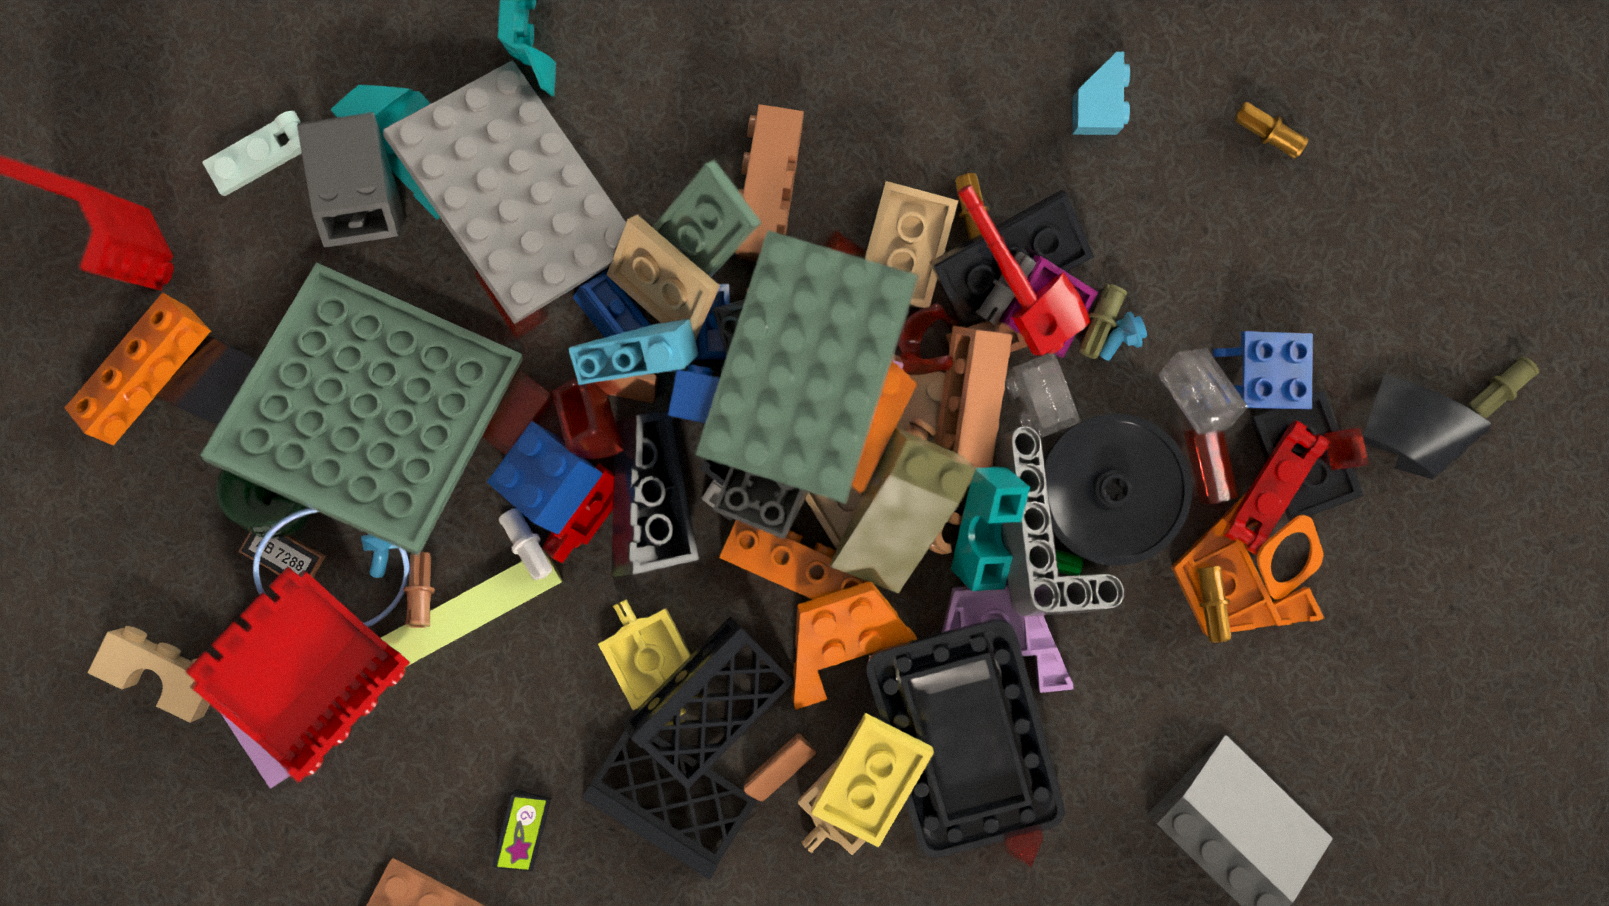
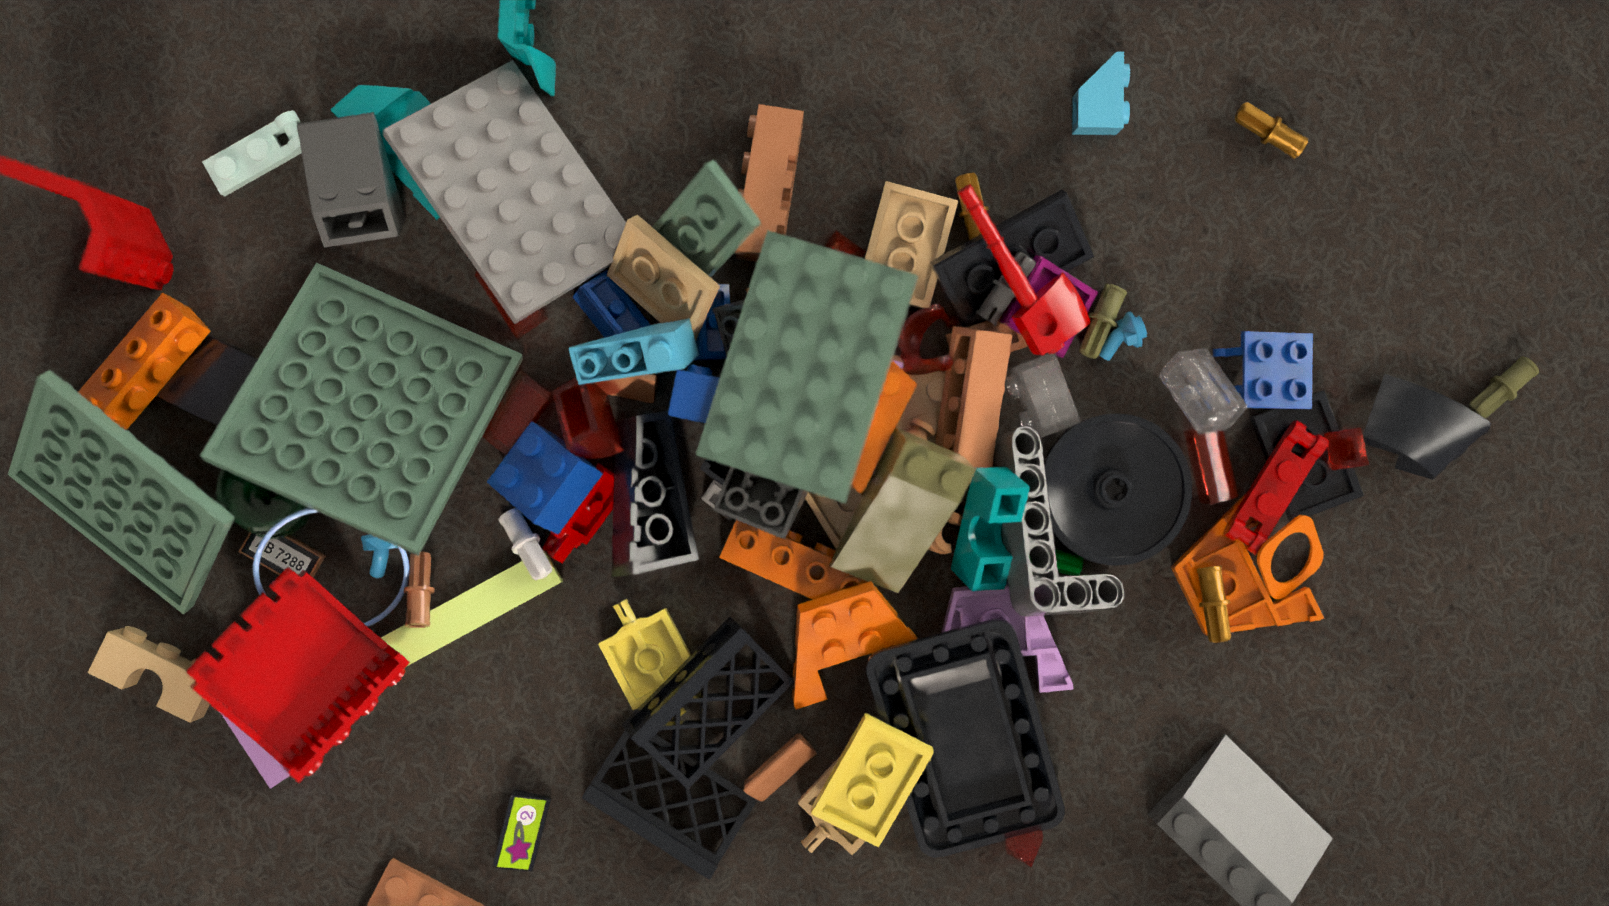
none -> sand green plate [8,370,235,614]

